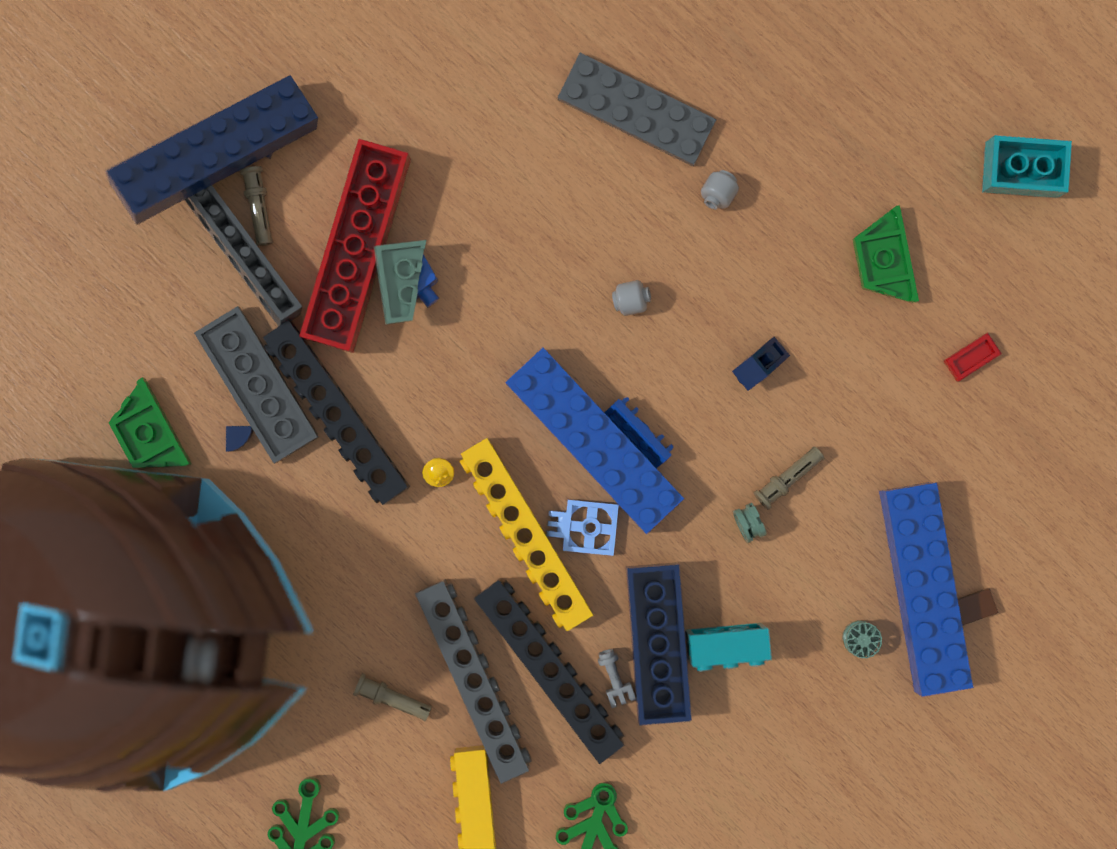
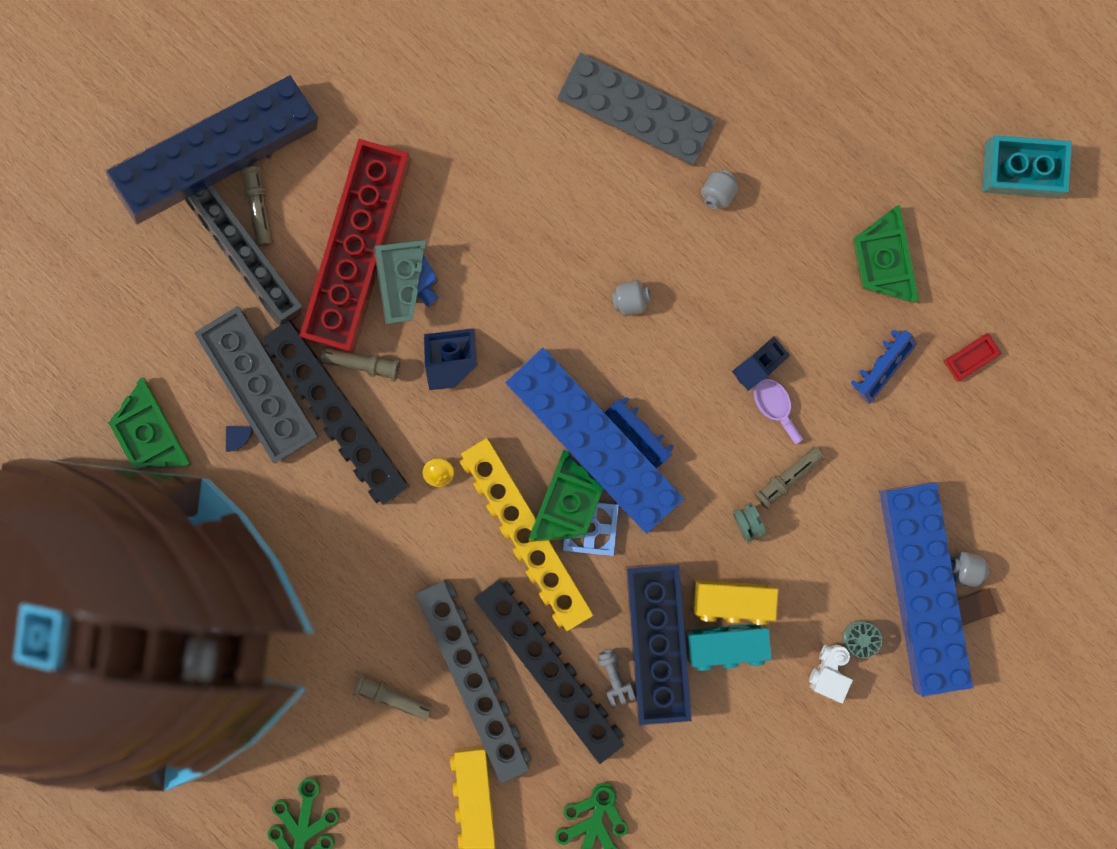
none -> dark tan pin [321,347,400,382]
none -> dark blue slope [424,328,477,390]
none -> green wing [528,450,603,542]
none -> yellow brick [692,580,778,625]
none -> lavender piece [753,379,803,444]
none -> white brick [809,644,853,704]
none -> blue plate [851,330,917,404]
none -> light grey head [951,551,989,587]

